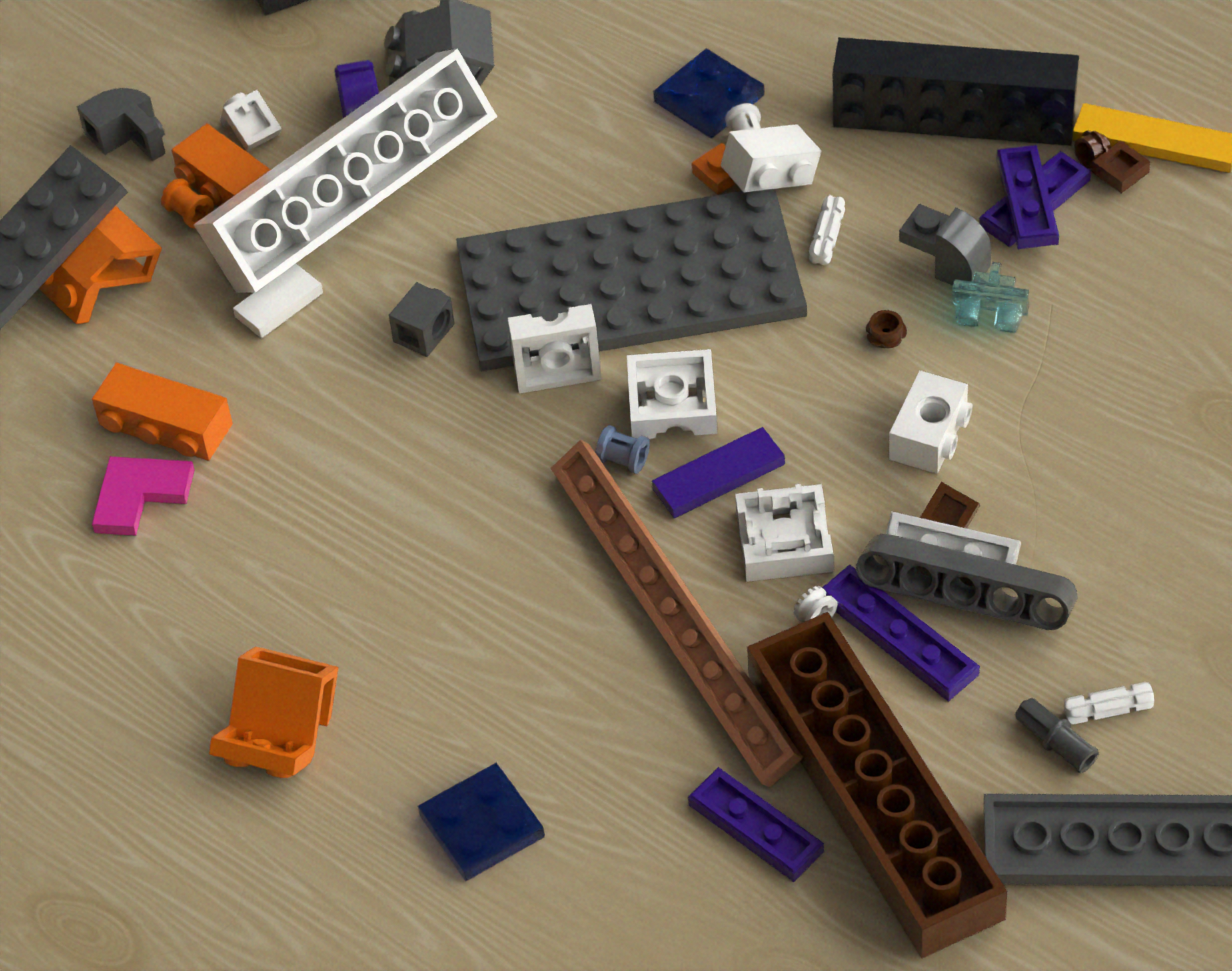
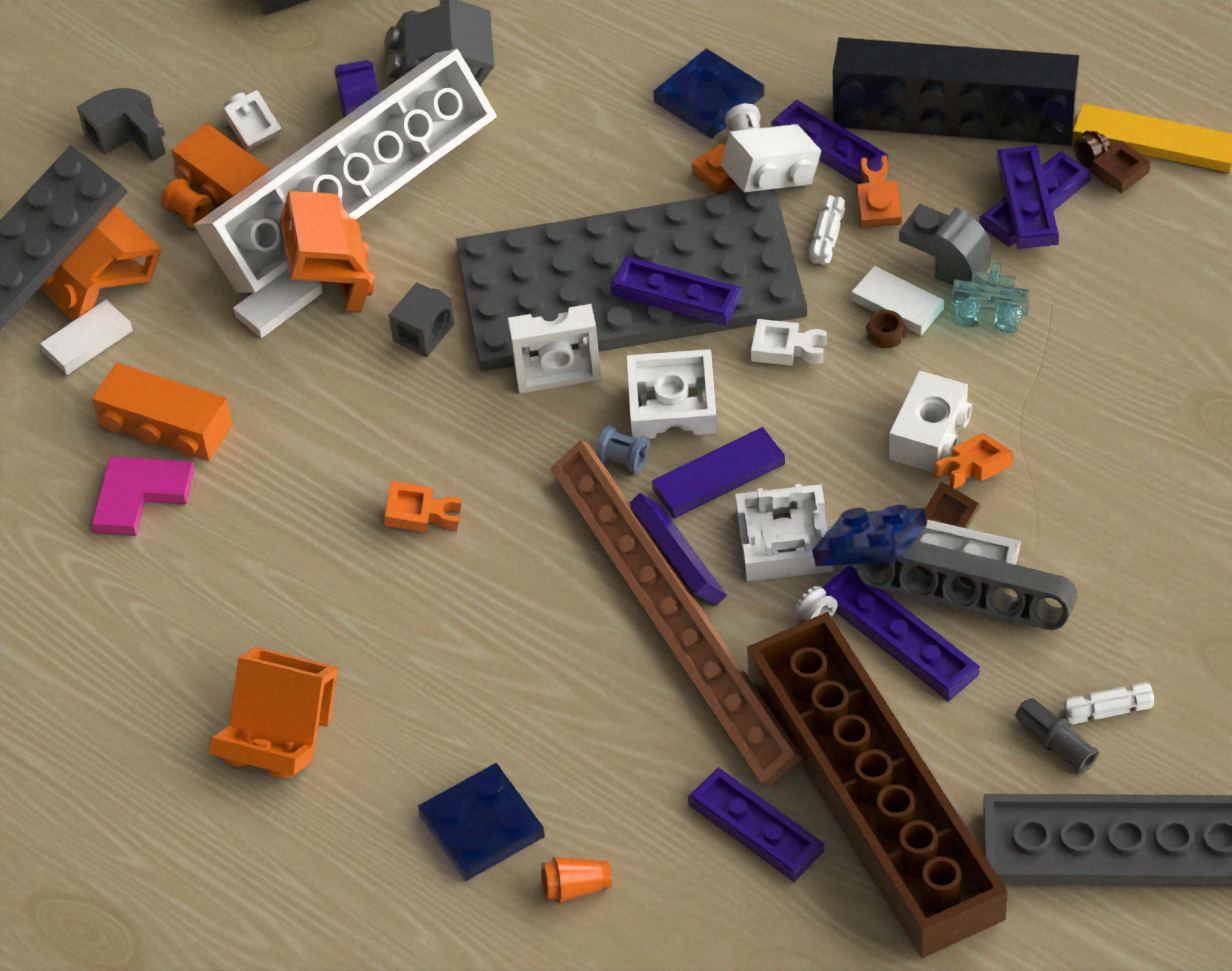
none -> white tile [40,300,133,375]
none -> orange piece [280,191,374,312]
none -> orange plate [384,481,462,533]
none -> orange cone [541,857,612,903]
none -> dark purple tile [610,256,742,327]
none -> dark purple tile [629,493,727,605]
none -> white plate [751,319,827,366]
none -> dark purple tile [771,99,888,184]
none -> clear blue plate [812,505,928,567]
none -> white tile [852,265,944,336]
none -> orange plate [857,156,902,228]
none -> orange plate [934,433,1013,489]

